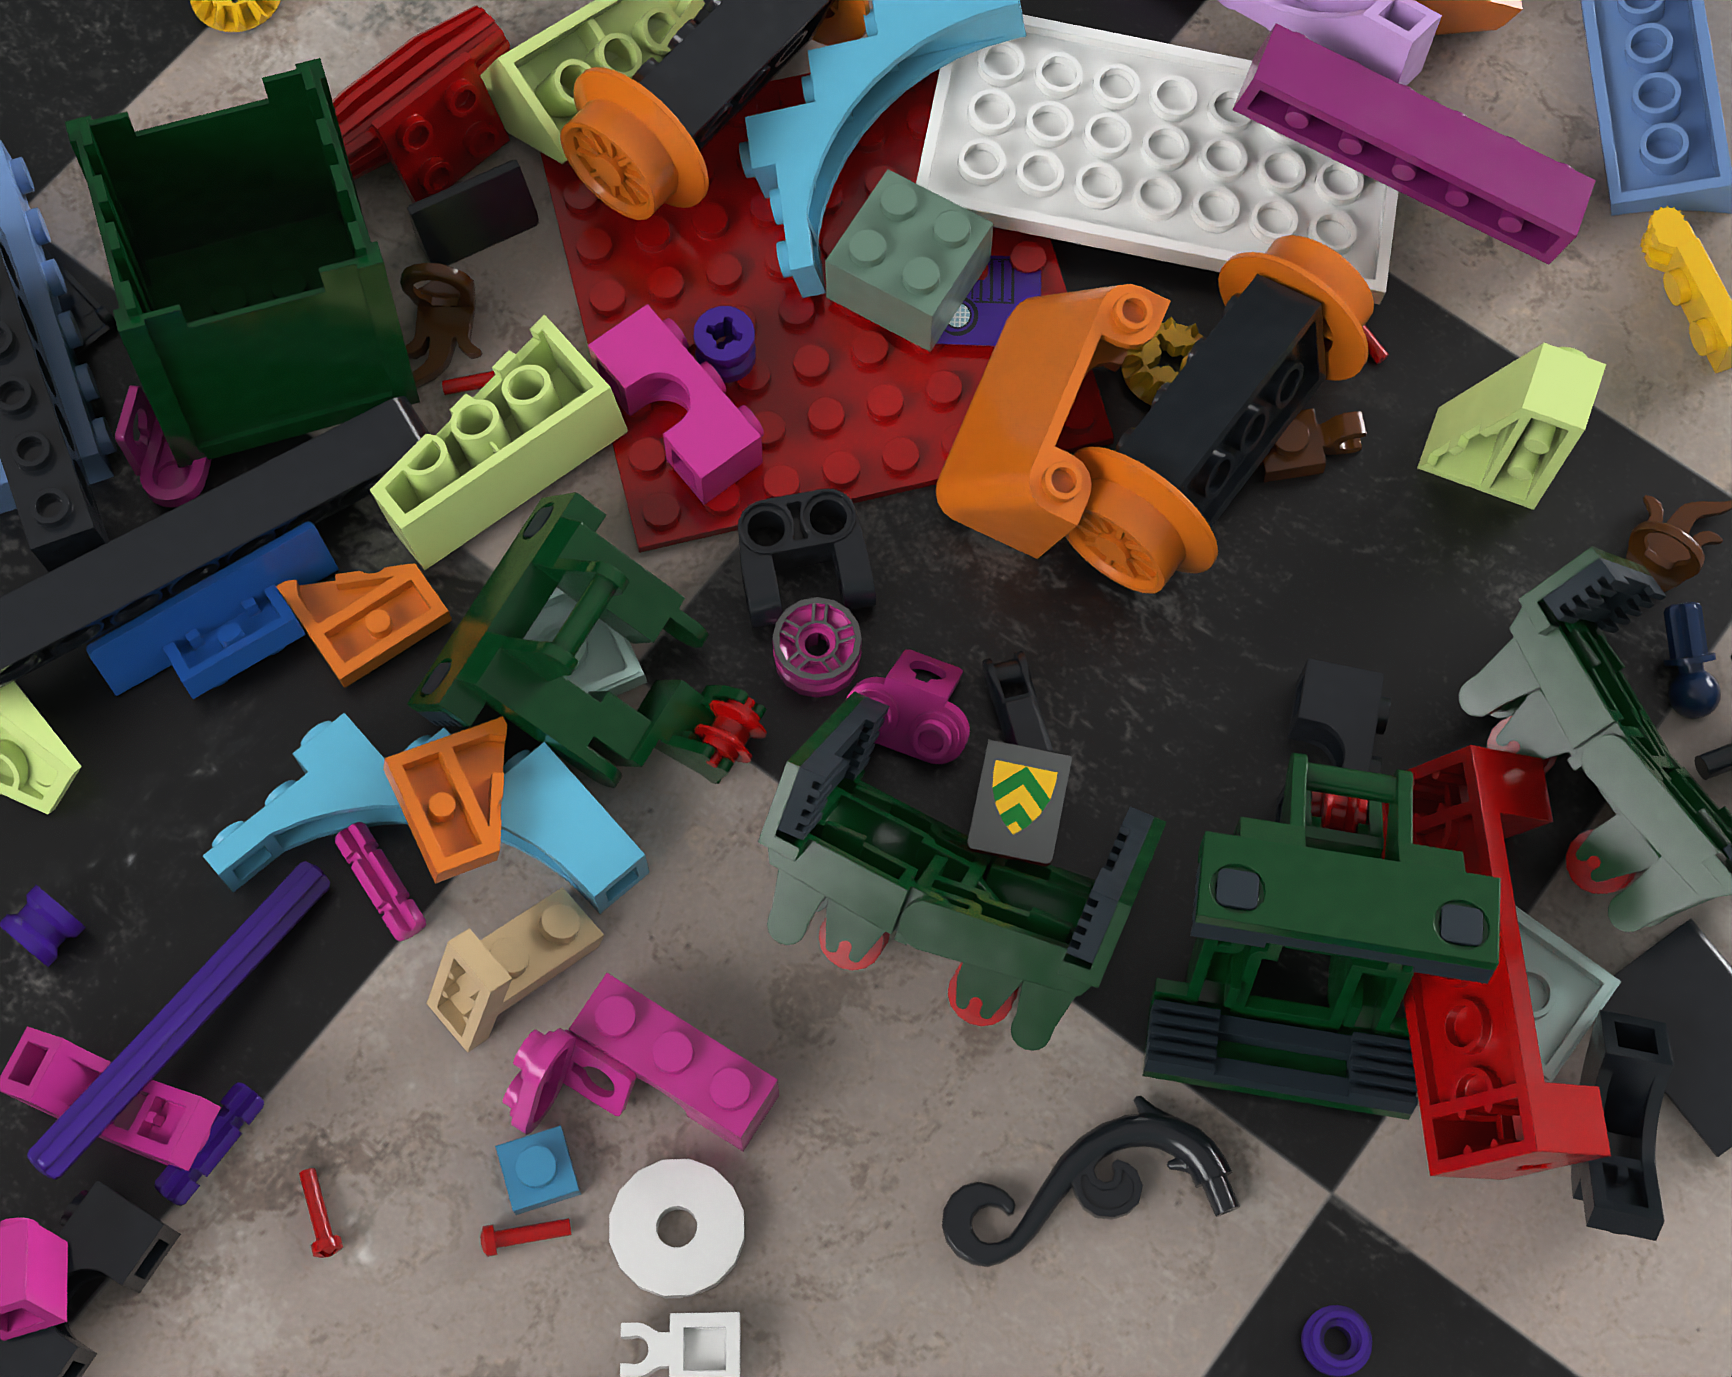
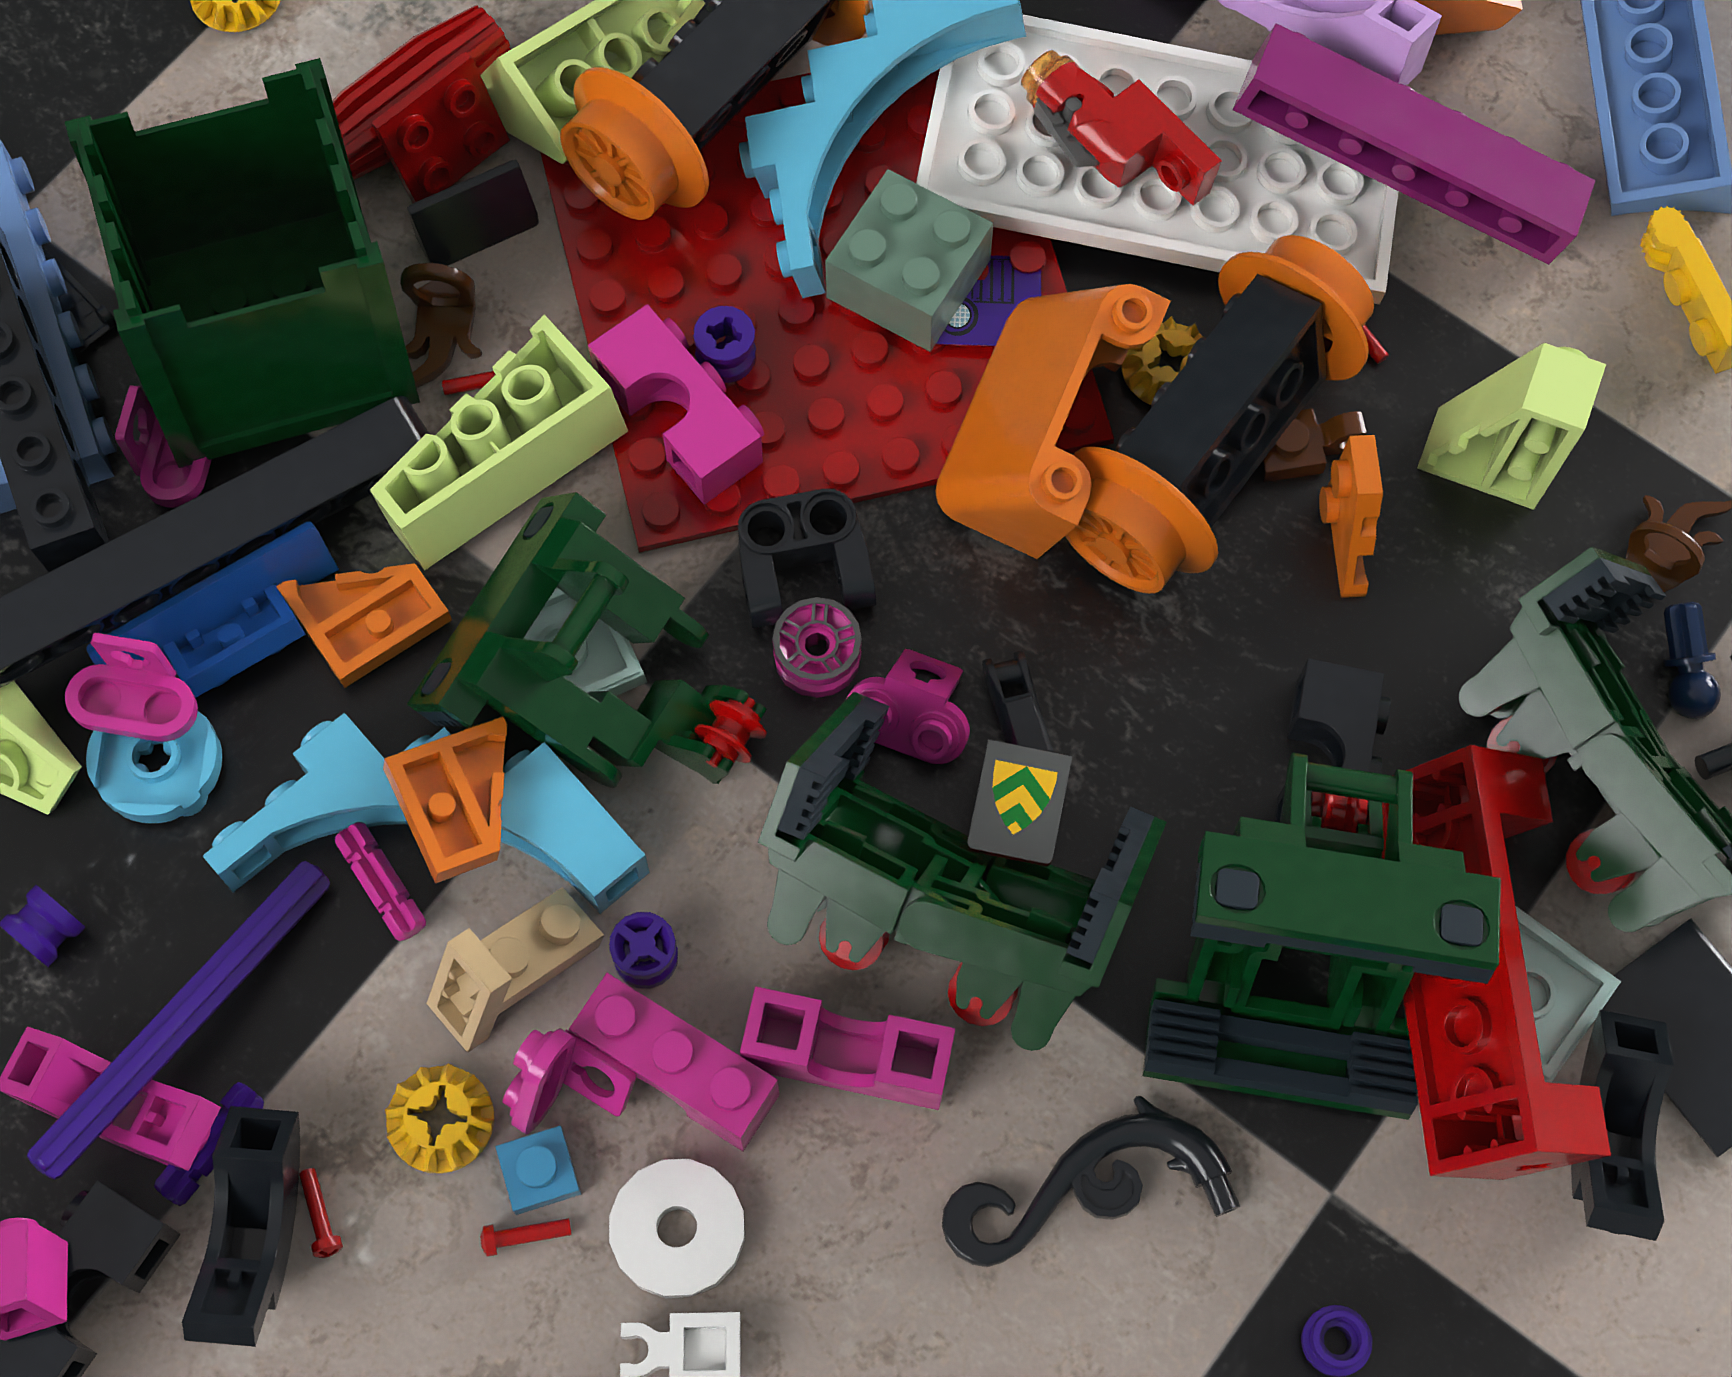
none -> dark pink bracket [65,633,198,742]
none -> medium azure plate [86,711,222,823]
none -> black arch [182,1106,300,1347]
none -> yellow gear [385,1063,494,1174]
none -> dark purple wheel [609,912,678,989]
none -> dark pink arch [740,986,956,1110]
none -> red plate [1021,50,1222,206]
none -> orange wing [1319,435,1383,598]

